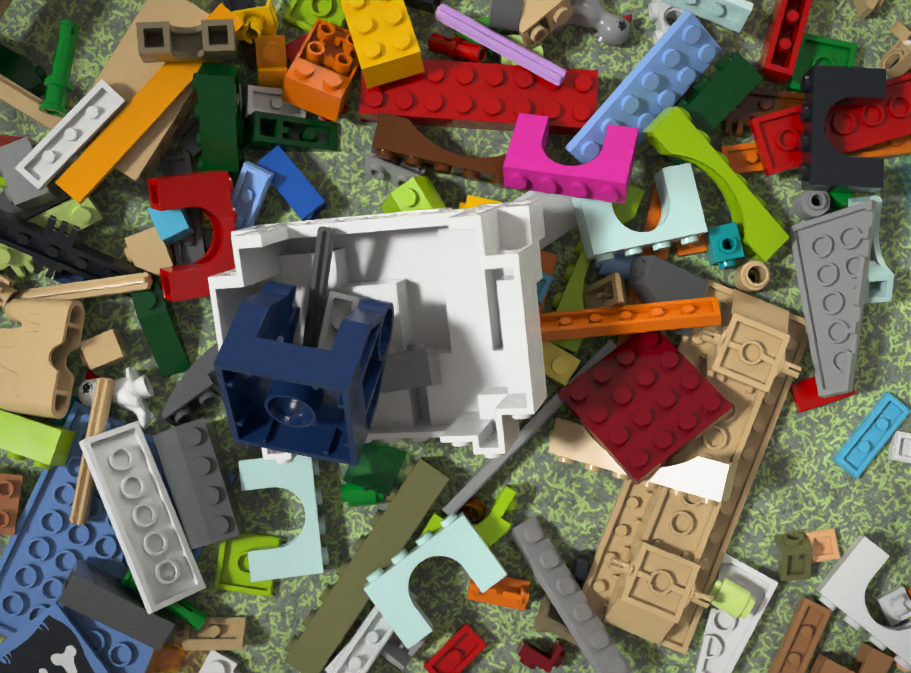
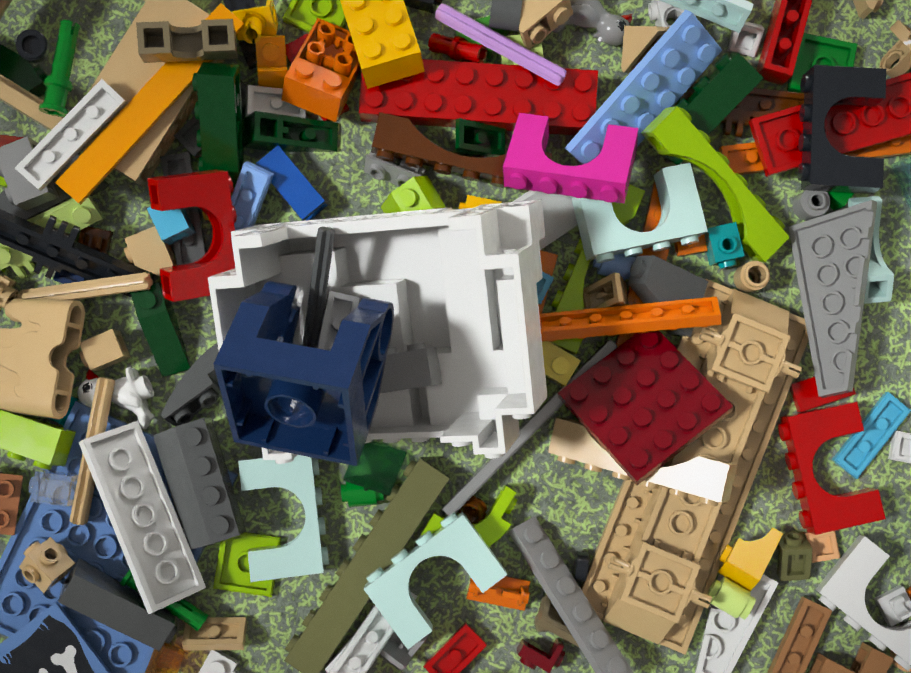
none -> black tile [15,29,50,63]
none -> tan brick [19,537,75,593]
none -> clear brick [29,470,78,507]
none -> reddish brown tile [78,226,113,255]
none -> dark green slope [455,118,506,157]
none -> tan slope [621,26,670,73]
none -> yellow arch [718,527,783,591]
none -> white slope [727,22,765,57]
none -> red arch [778,402,886,535]

